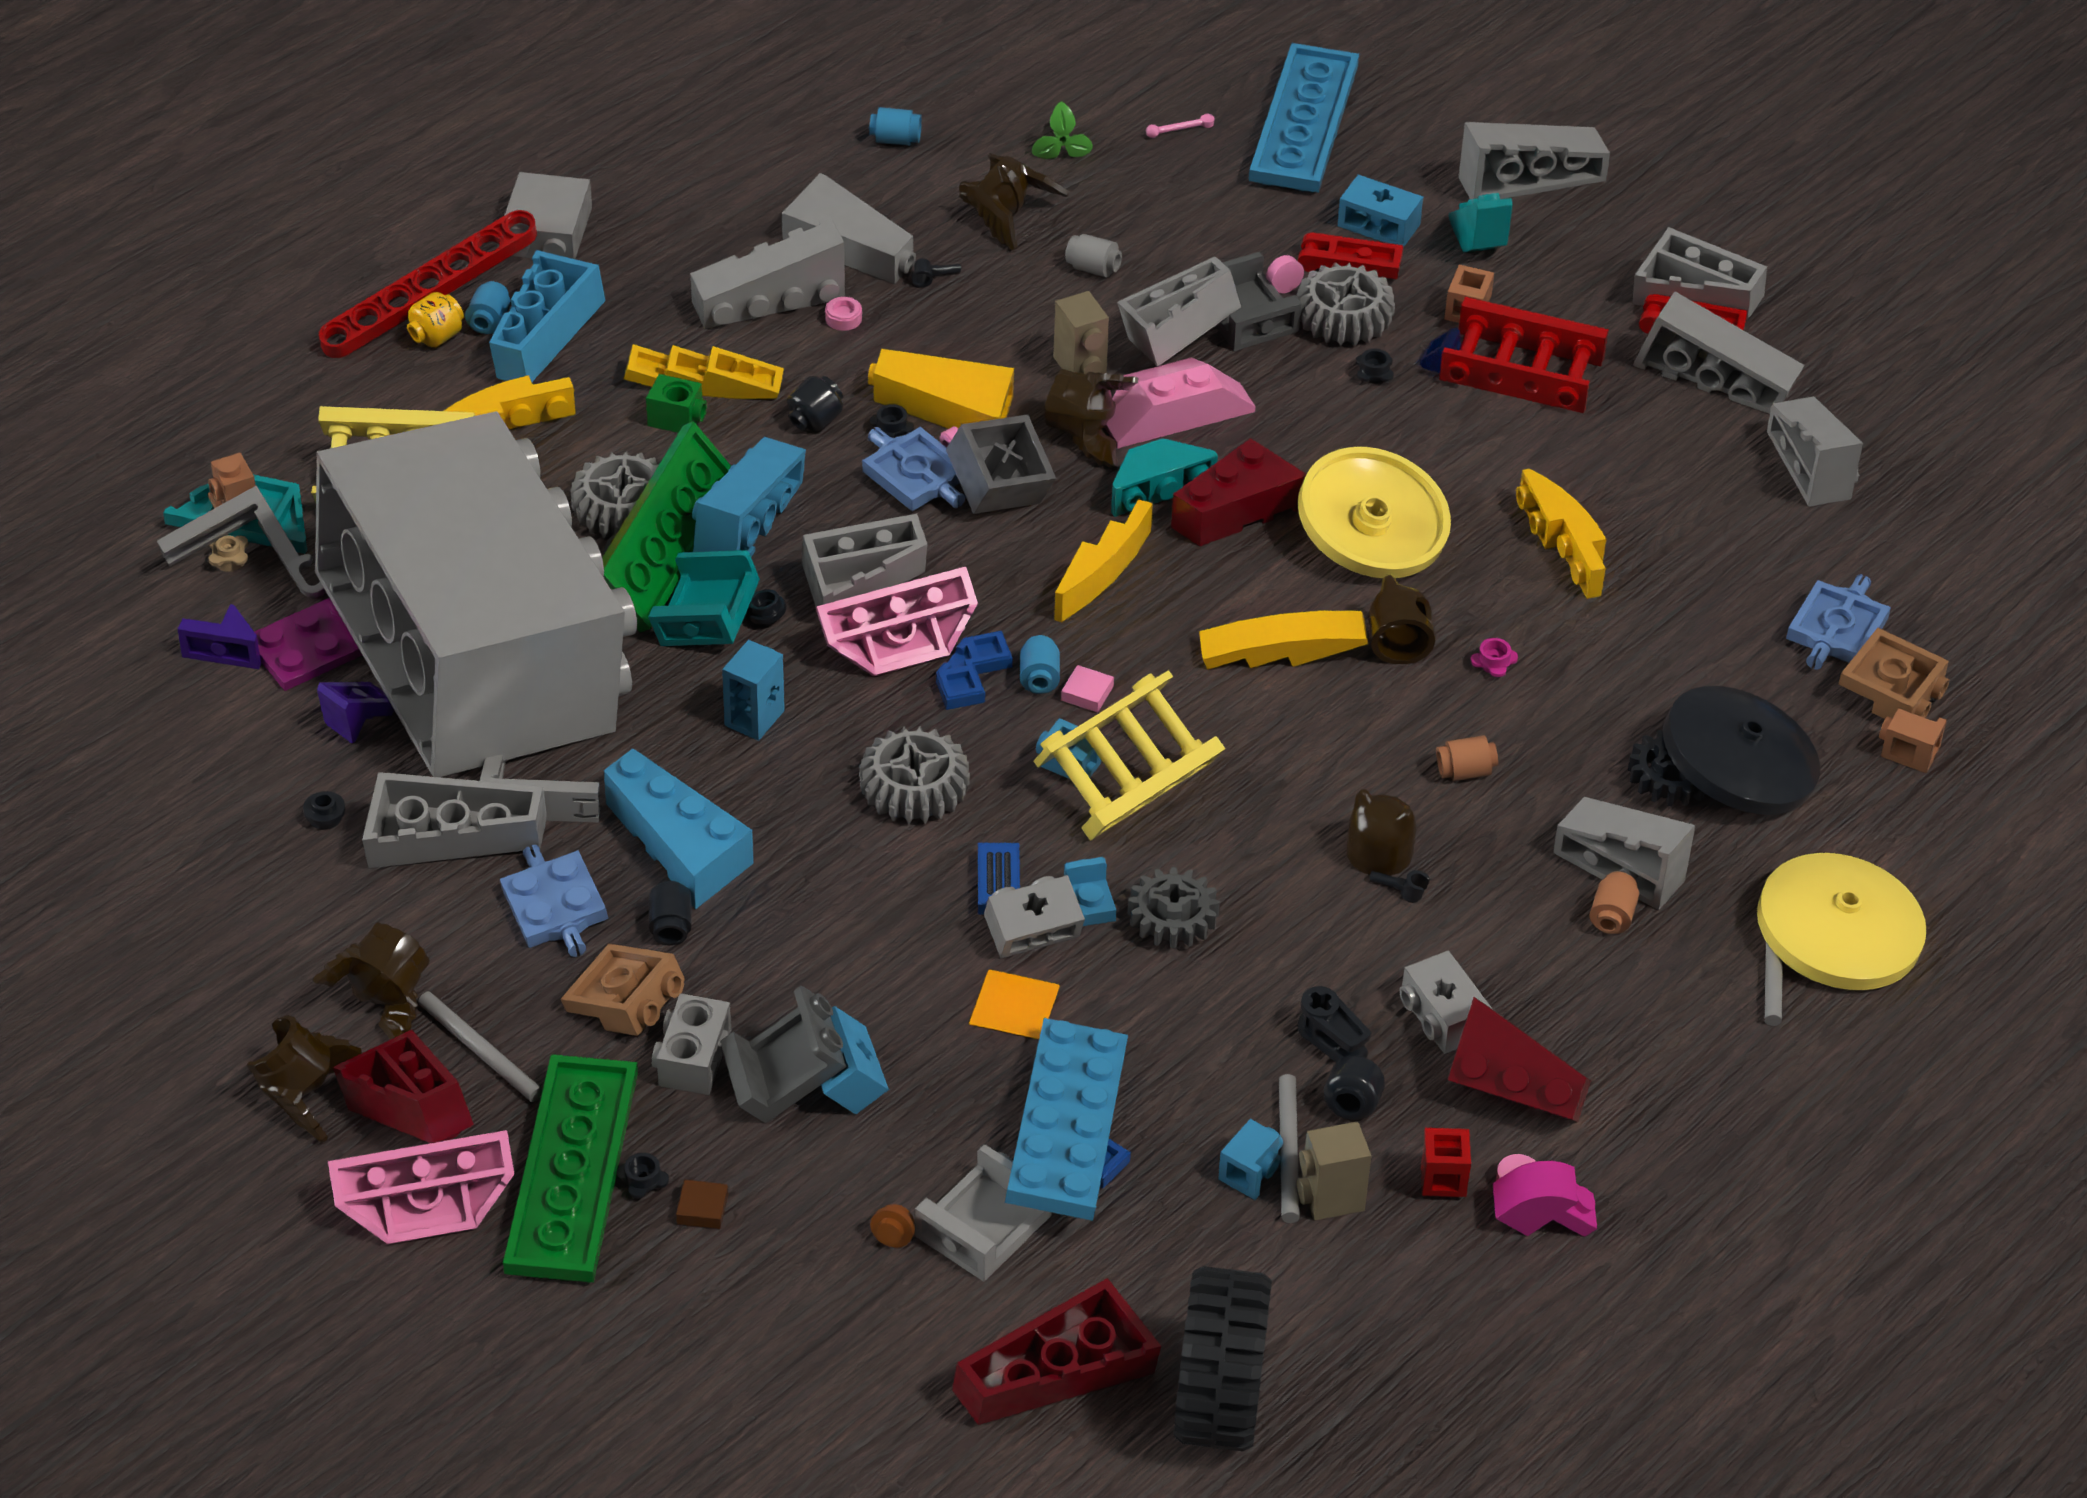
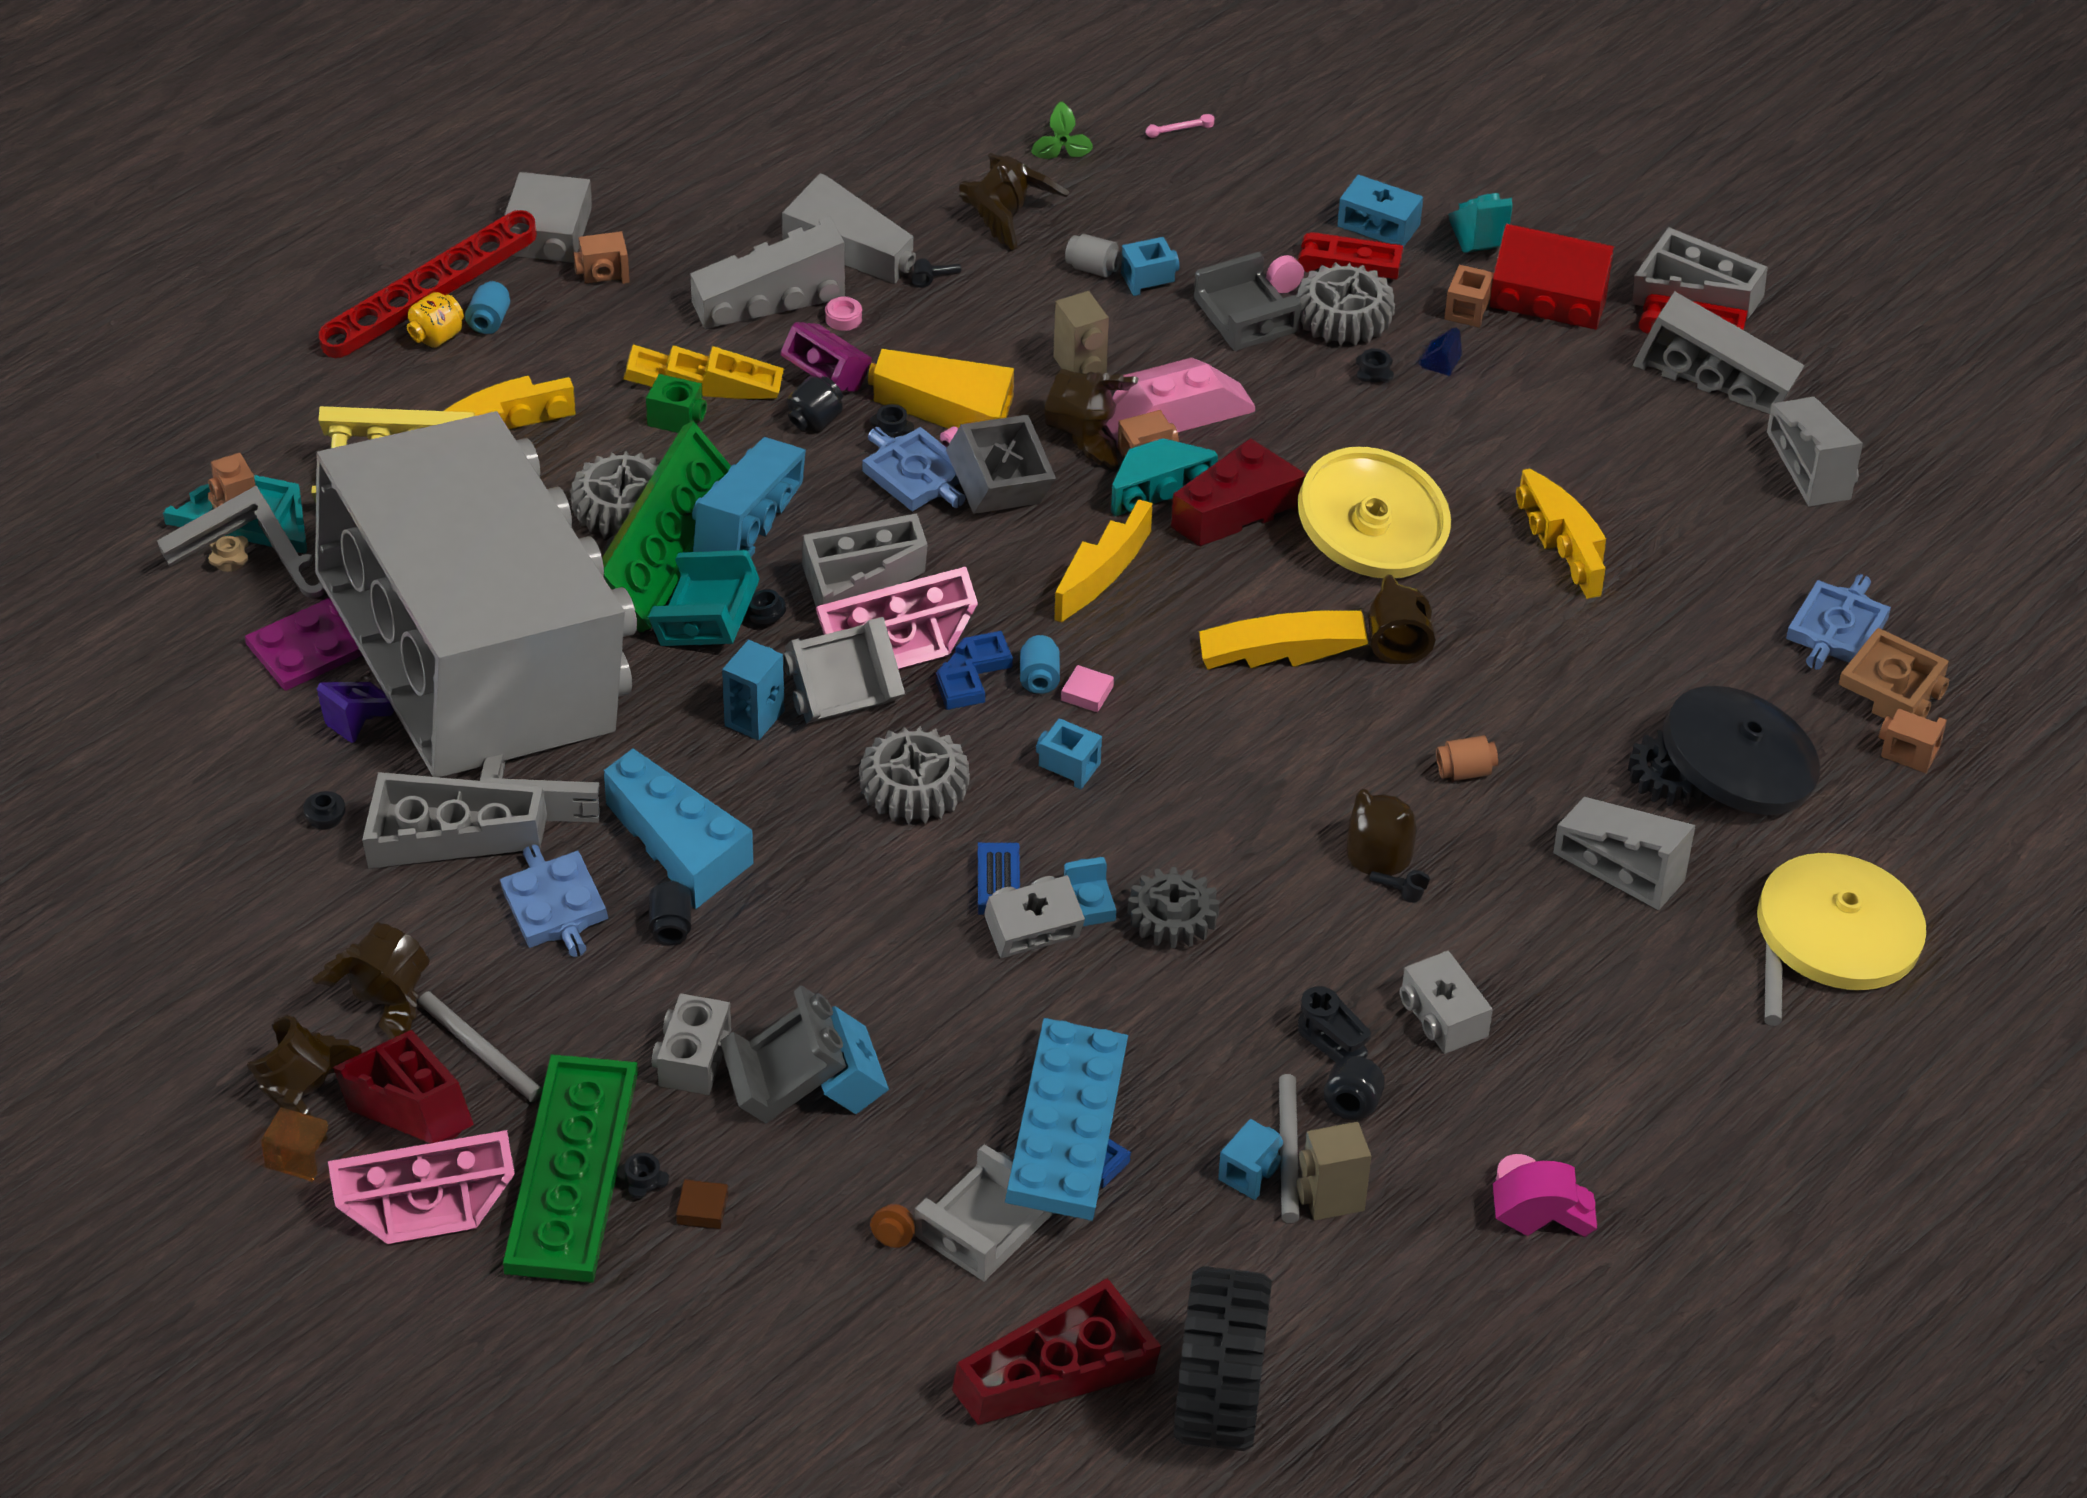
dark purple slope [177,604,261,669] -> none
dark azure wedge [489,250,606,382] -> none
medium nougat plate [561,944,685,1036] -> none
dark azure brick [869,107,922,146] -> none
light orange sticker [969,970,1060,1039] -> none
light yellow fence [1033,670,1225,841] -> none
light grey wedge [1117,257,1241,367] -> none
dark azure plate [1249,43,1359,193] -> none
red brick [1421,1128,1471,1197] -> none
red fence [1439,297,1609,413] -> none
dark red wedge [1448,997,1591,1122] -> none
light grey wedge [1458,122,1610,199] -> none
dark pink plate [1471,638,1518,677] -> none
nougat brick [1589,872,1639,934] -> none
none -> clear orange panel [261,1107,328,1181]
none -> nougat brick [573,231,630,284]
none -> magenta brick [781,322,872,391]
none -> light grey panel [782,617,905,724]
none -> nougat brick [1117,410,1179,459]
none -> dark azure brick [1121,237,1180,296]
none -> red slope [1489,224,1614,330]

